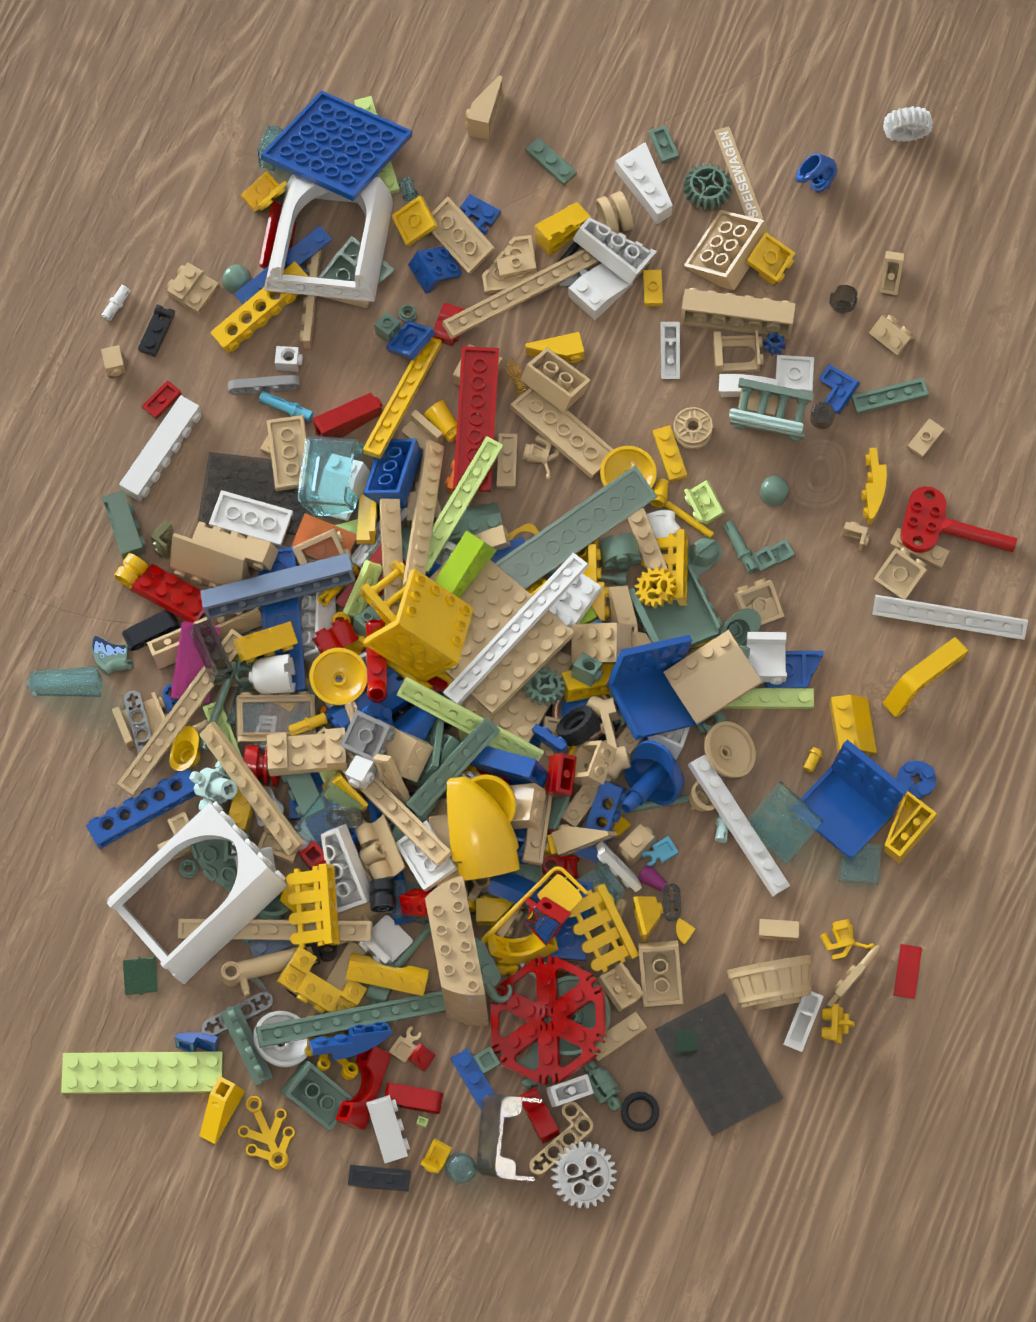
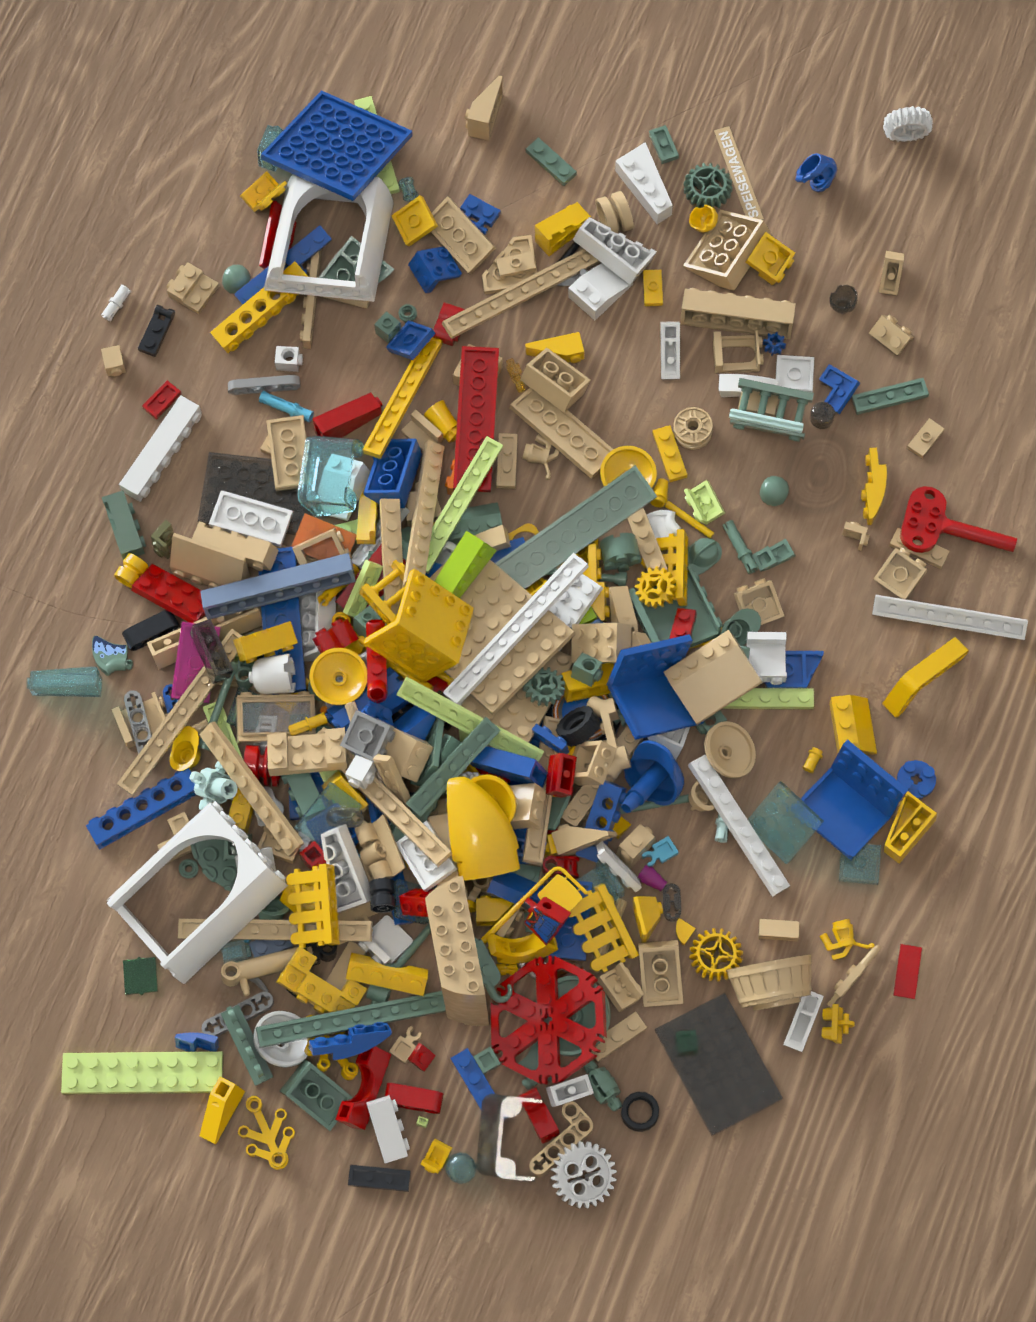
none -> clear light blue brick [221,940,252,964]
none -> red plate [669,608,697,639]
none -> yellow hair [689,205,718,233]
none -> yellow gear [689,928,743,982]

